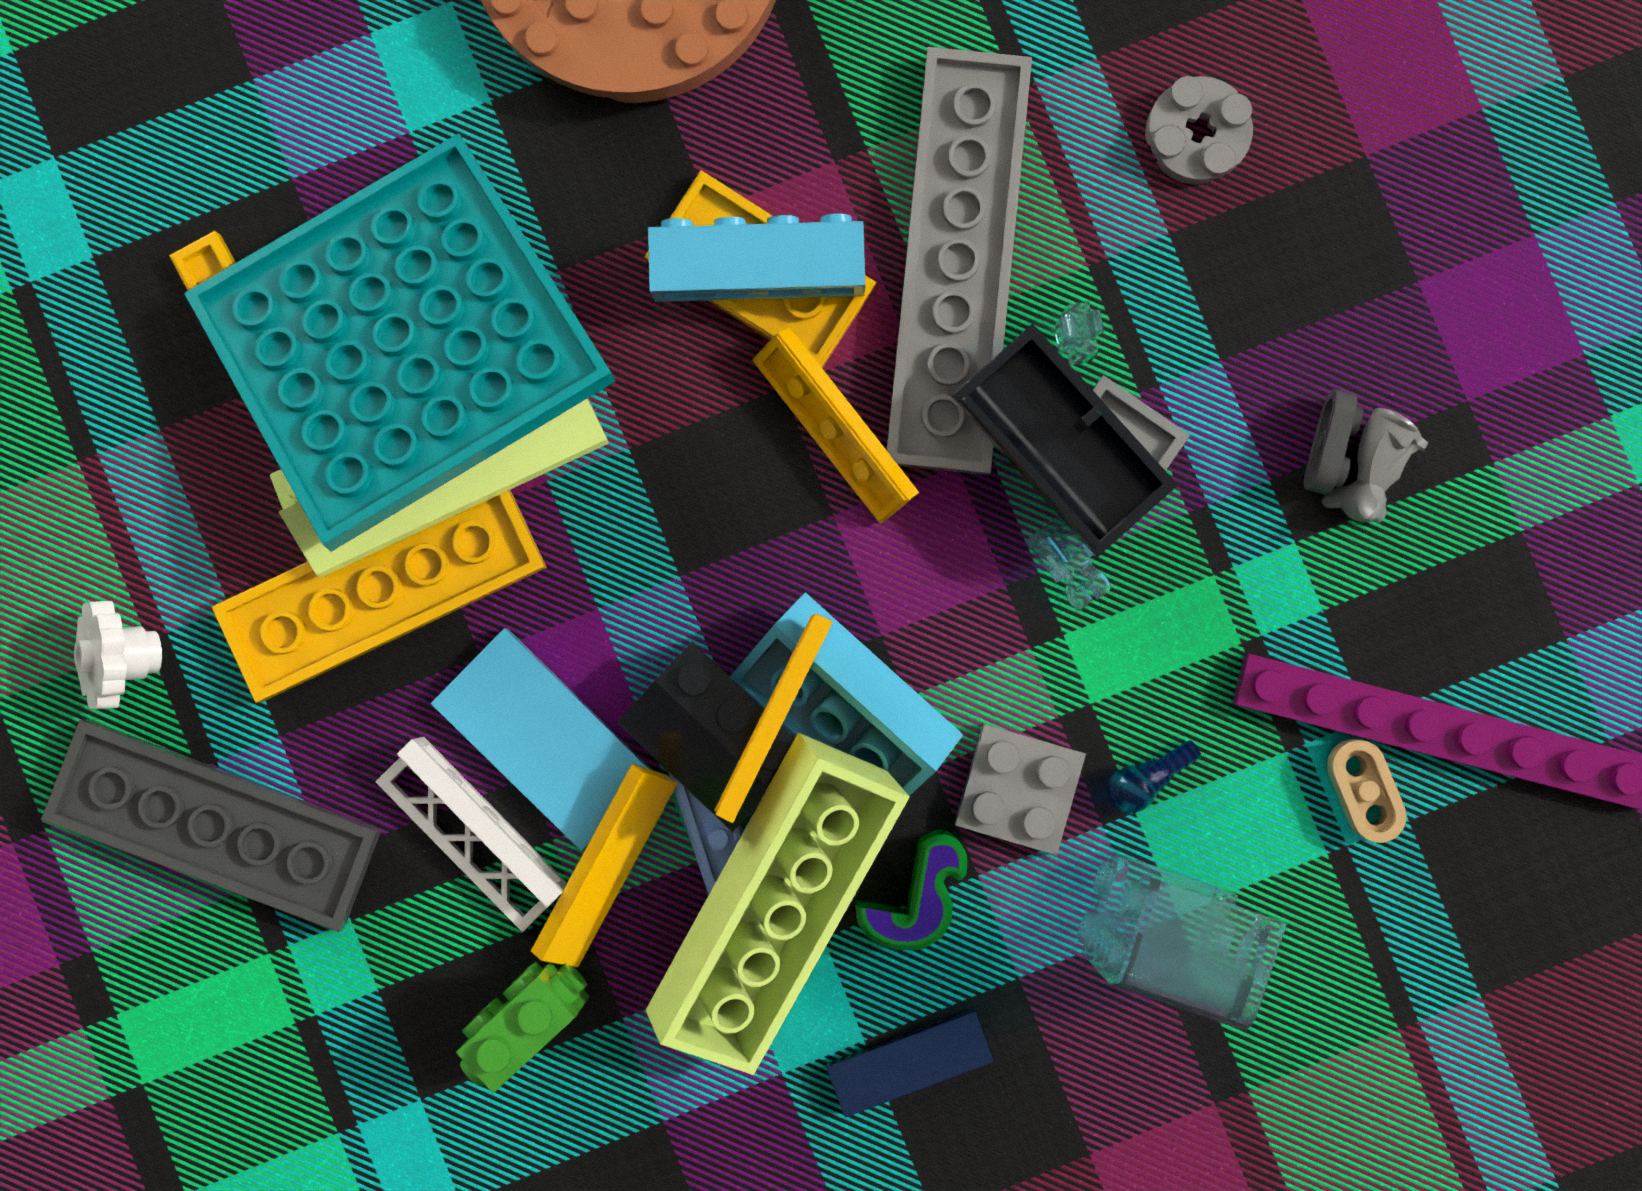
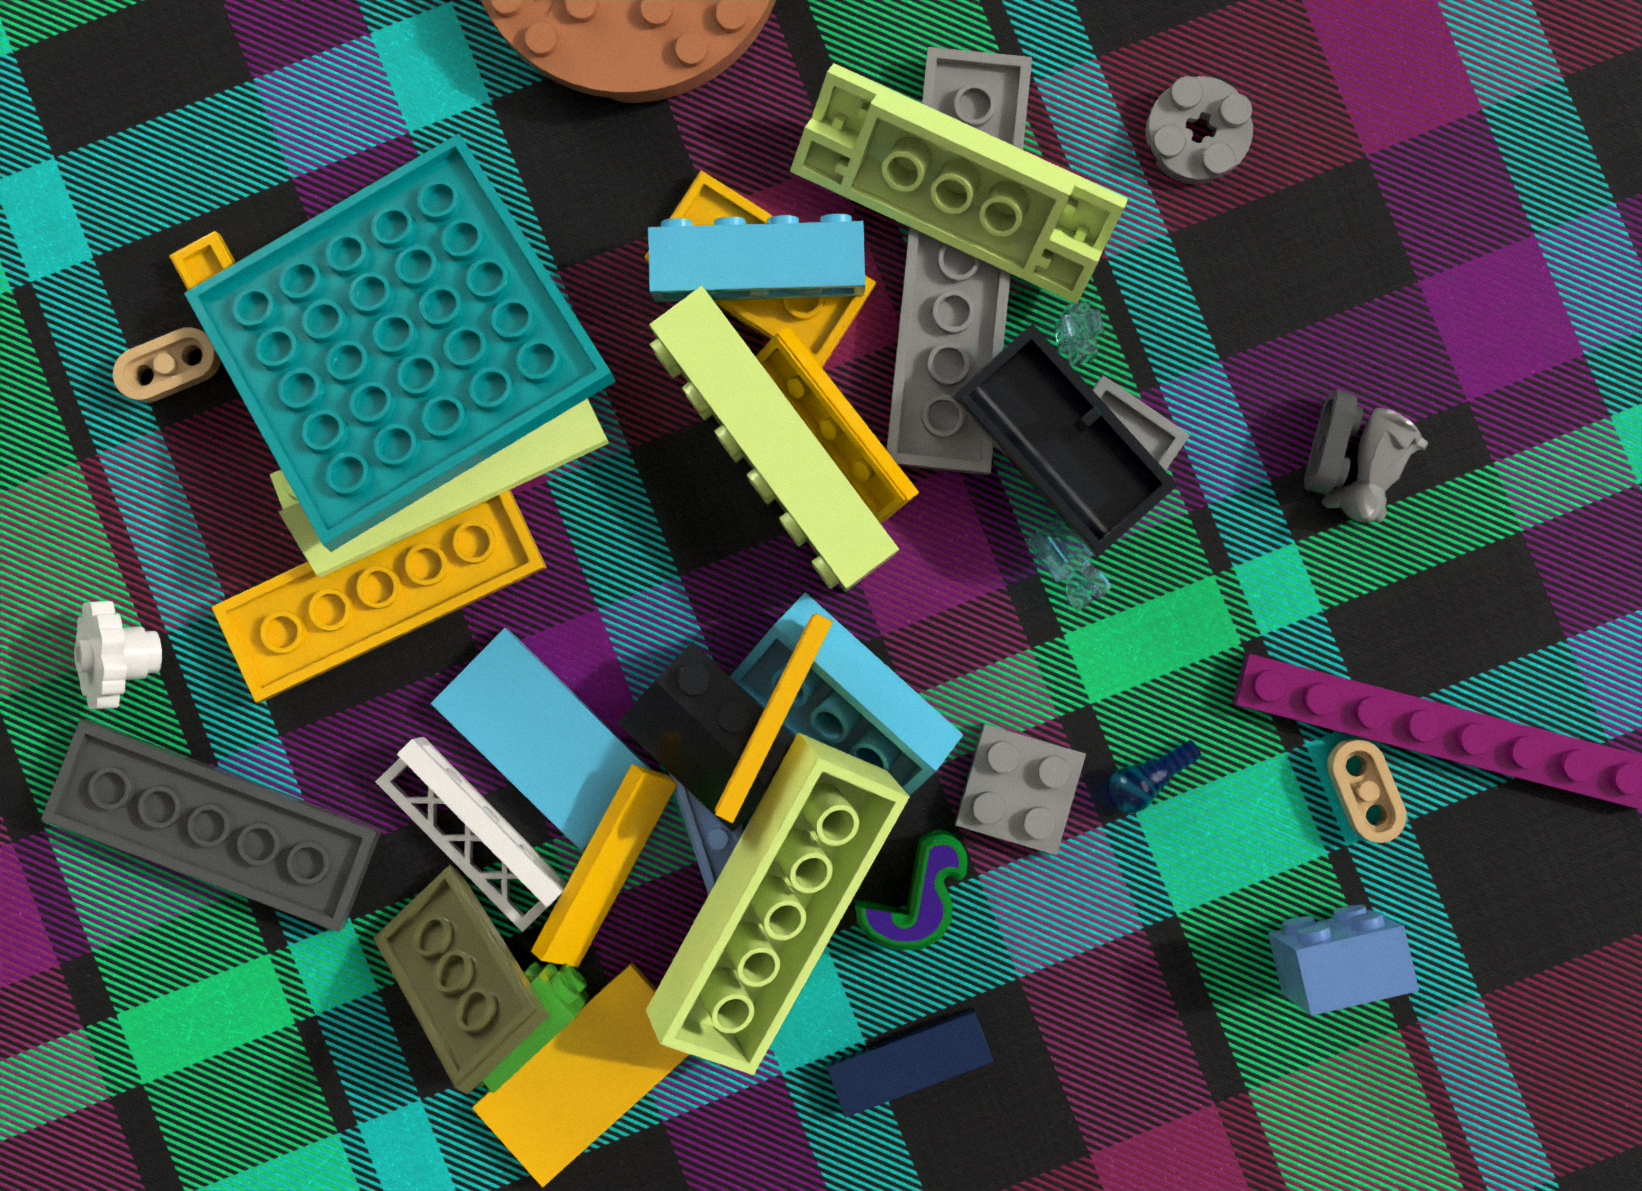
clear light blue windscreen [1077,852,1287,1030] -> none
none -> tan plate [113,327,221,403]
none -> olive tile [373,865,550,1094]
none -> yellow tile [472,962,689,1188]
none -> yellowish green brick [649,286,899,592]
none -> yellowish green slope [790,63,1128,304]
none -> medium blue brick [1268,905,1419,1016]

